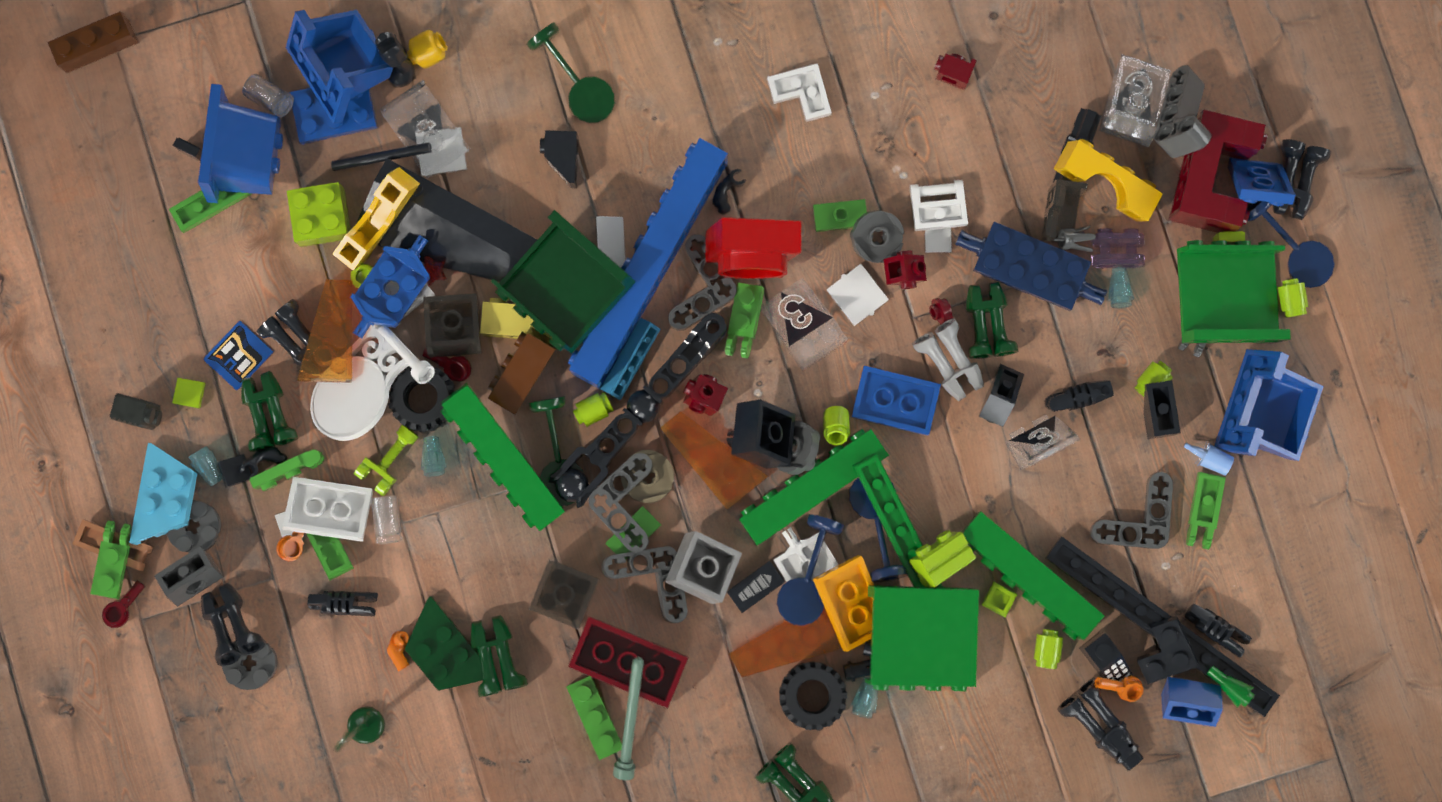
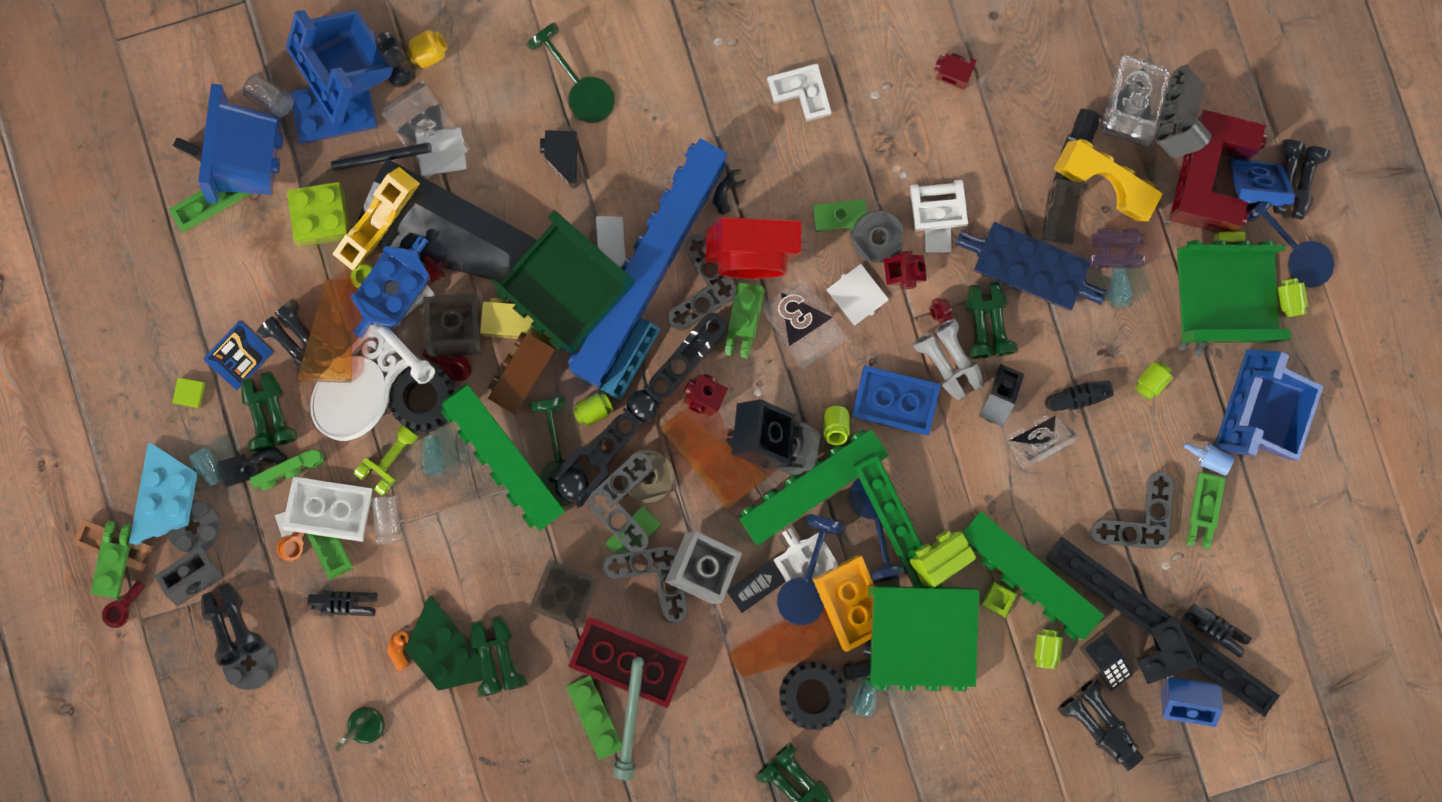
reddish brown brick [47,11,139,73] -> none
pearl dark grey brick [110,393,162,430] -> none
dark grey piece [1054,225,1096,252] -> none
orange plate [1095,676,1143,702] -> none
black slope [1143,380,1181,440] -> none
green cone [1207,666,1255,708] -> none

